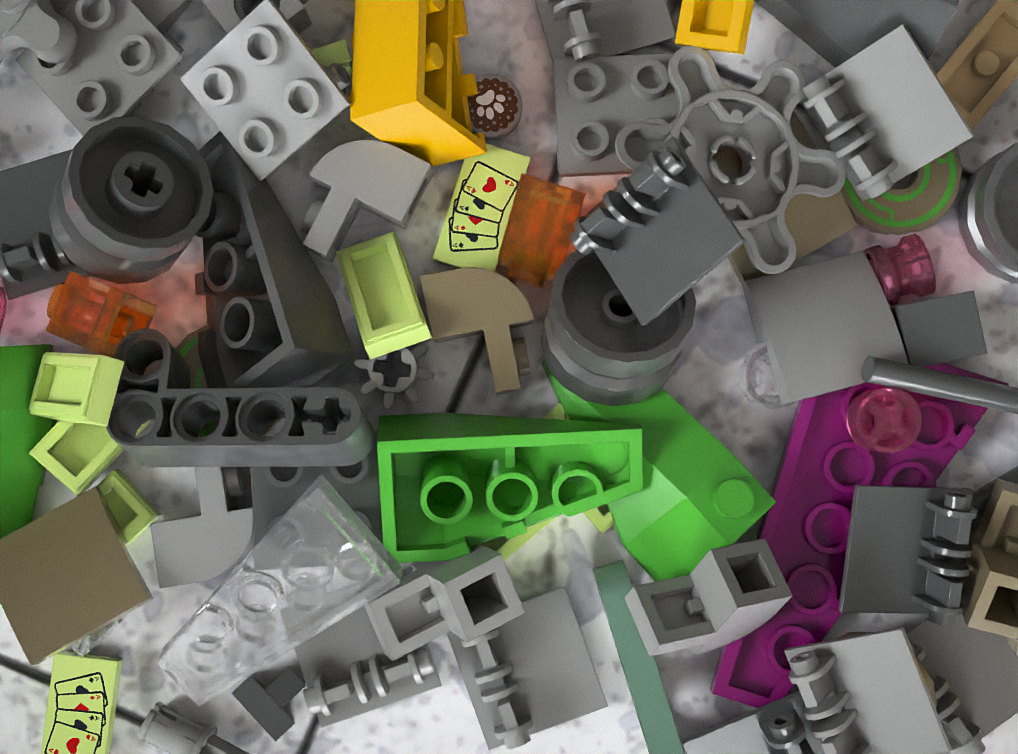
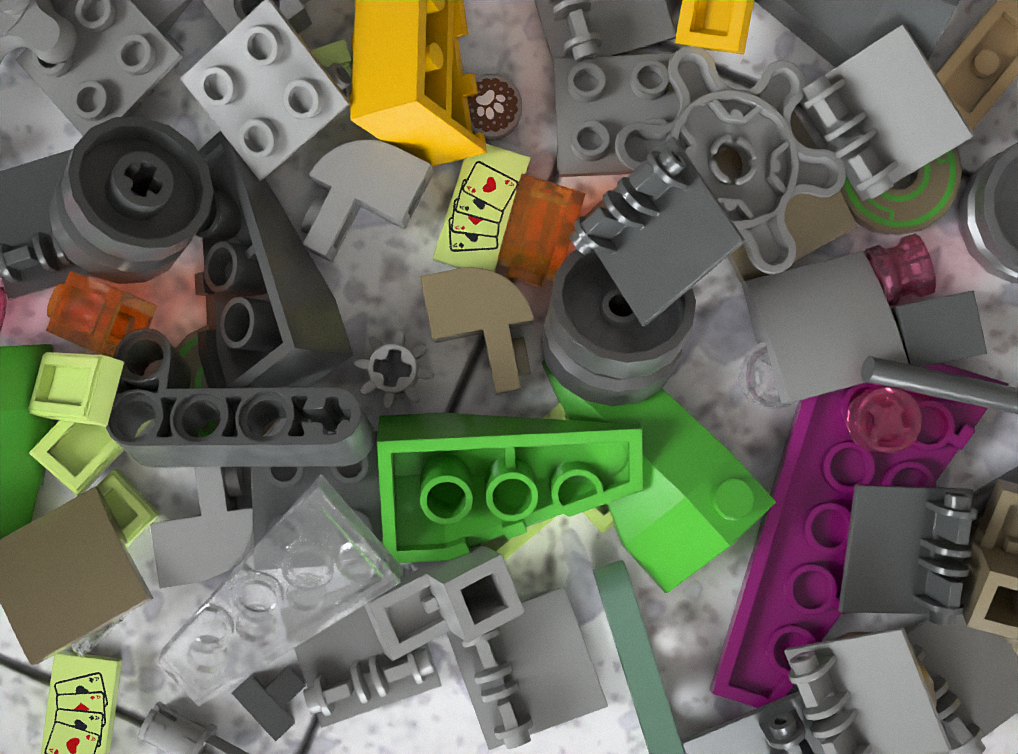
yellowish green tile [336,231,432,360] -> none
light grey brick [624,538,793,657] -> none

